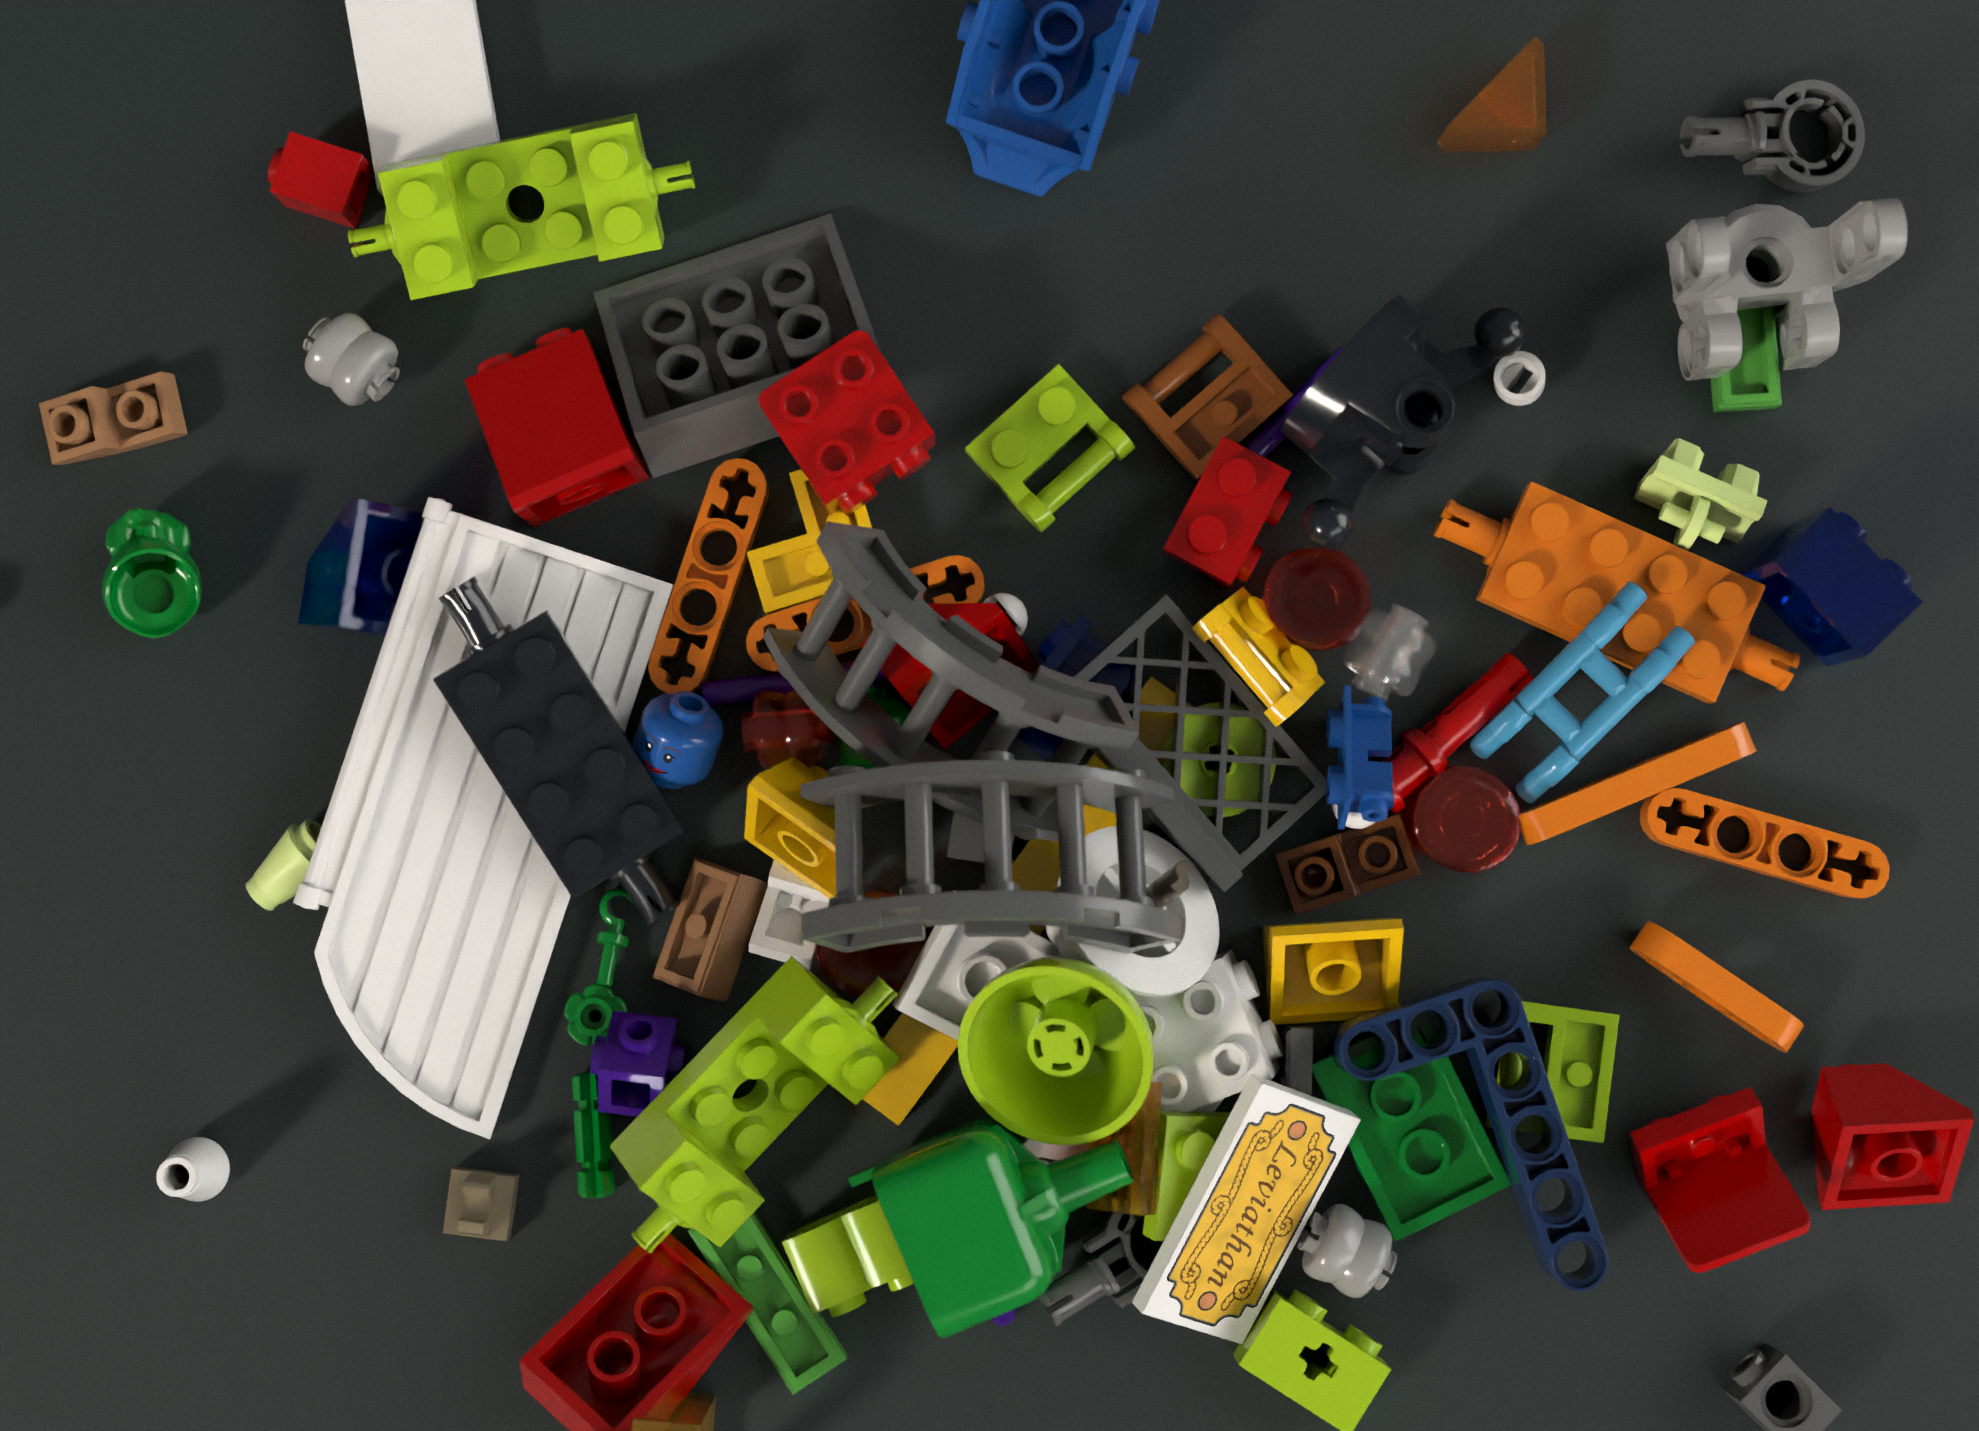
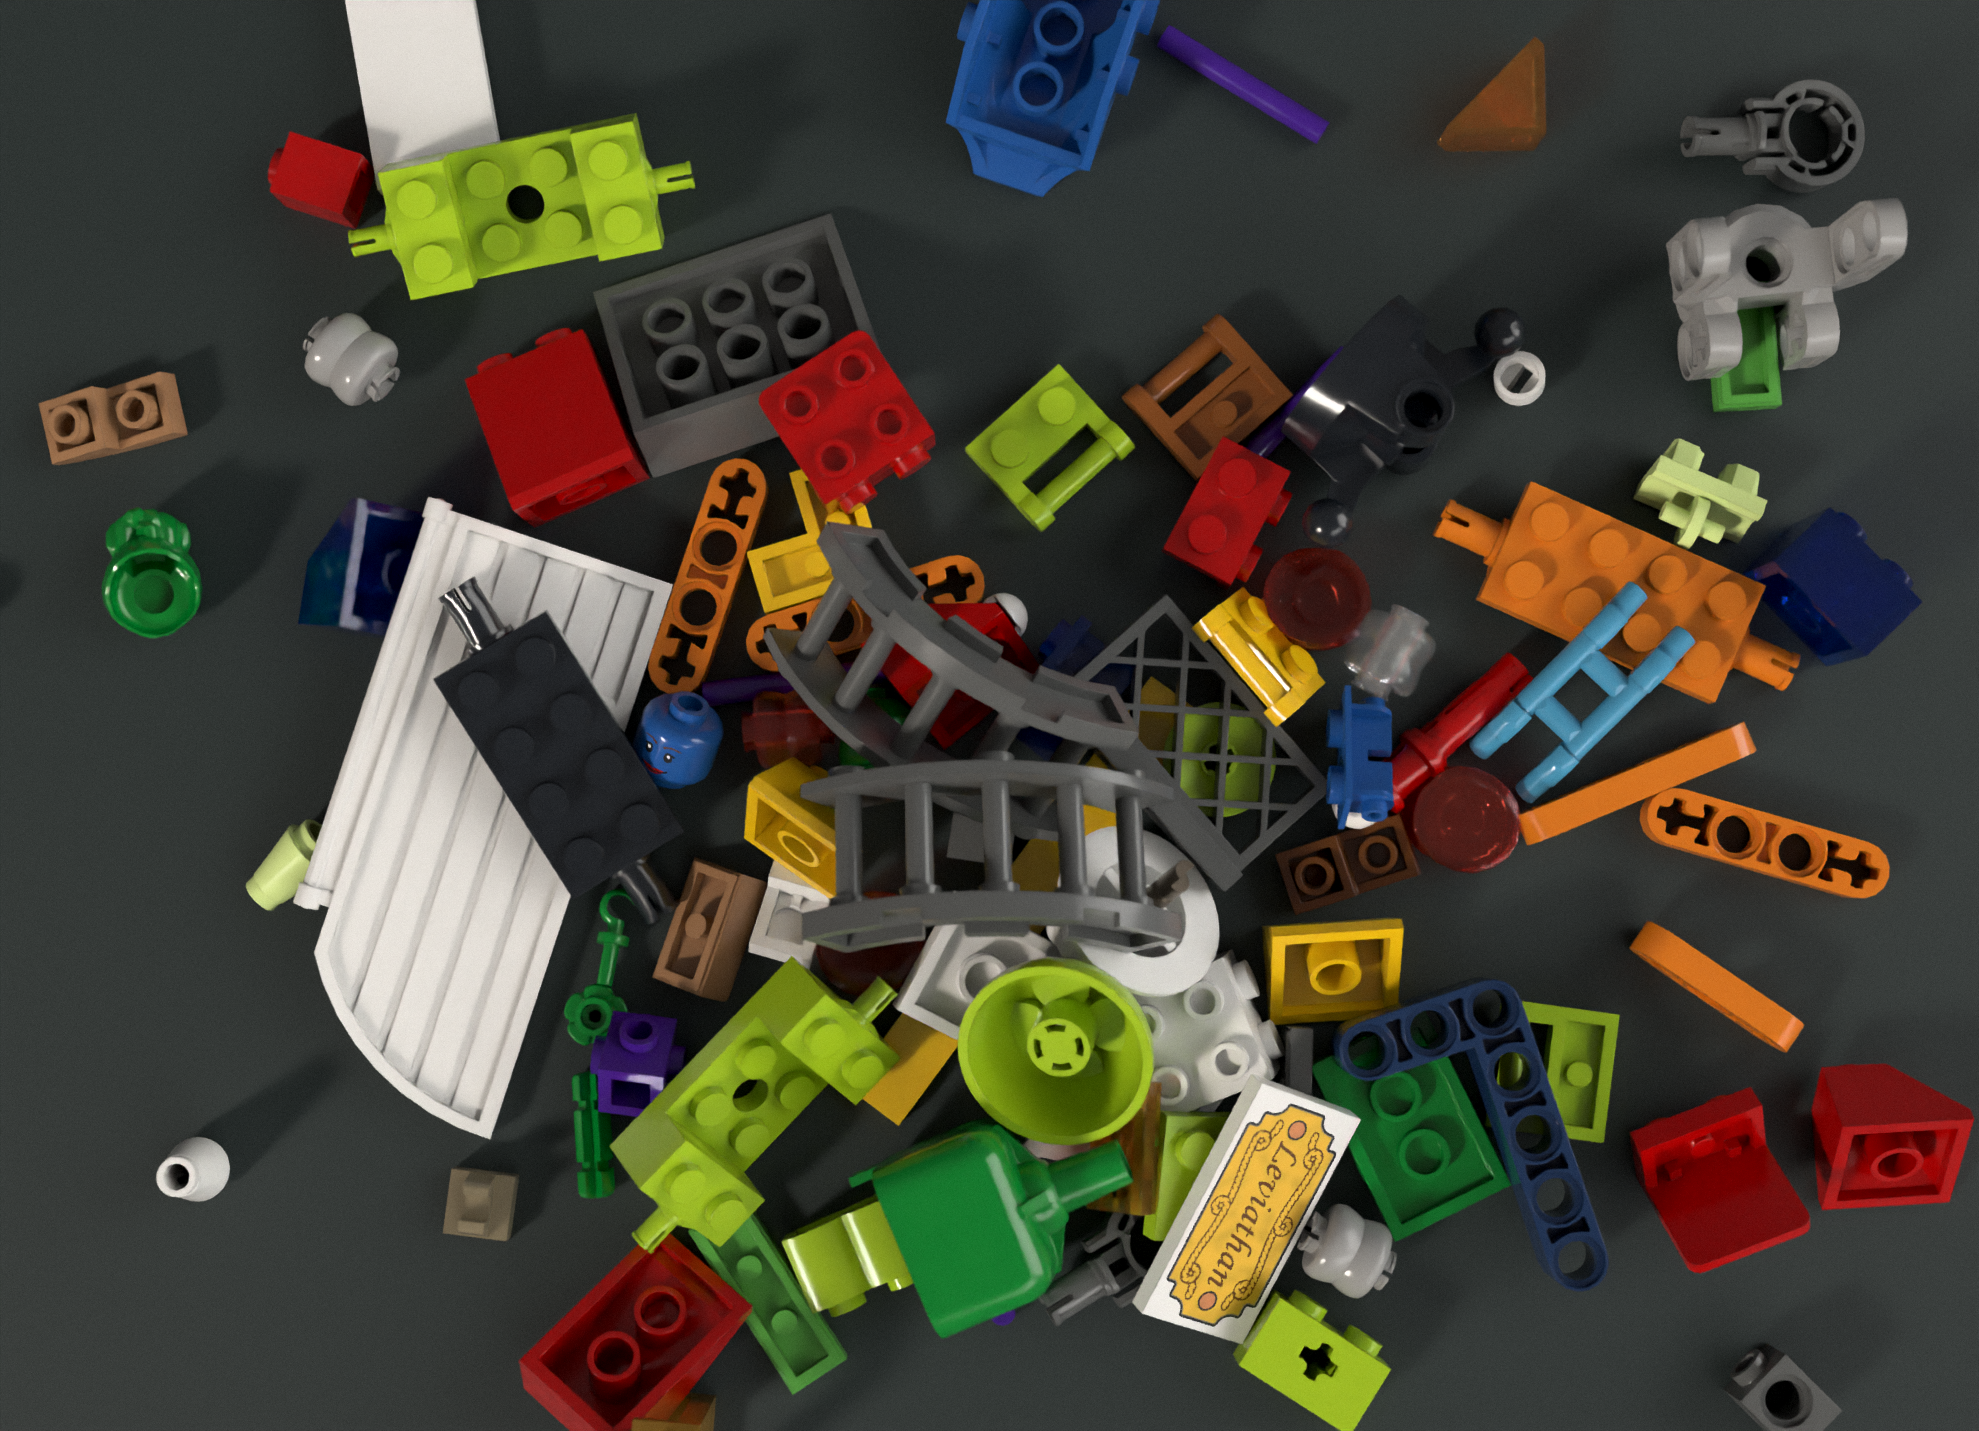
none -> dark purple bar [1157,25,1330,144]

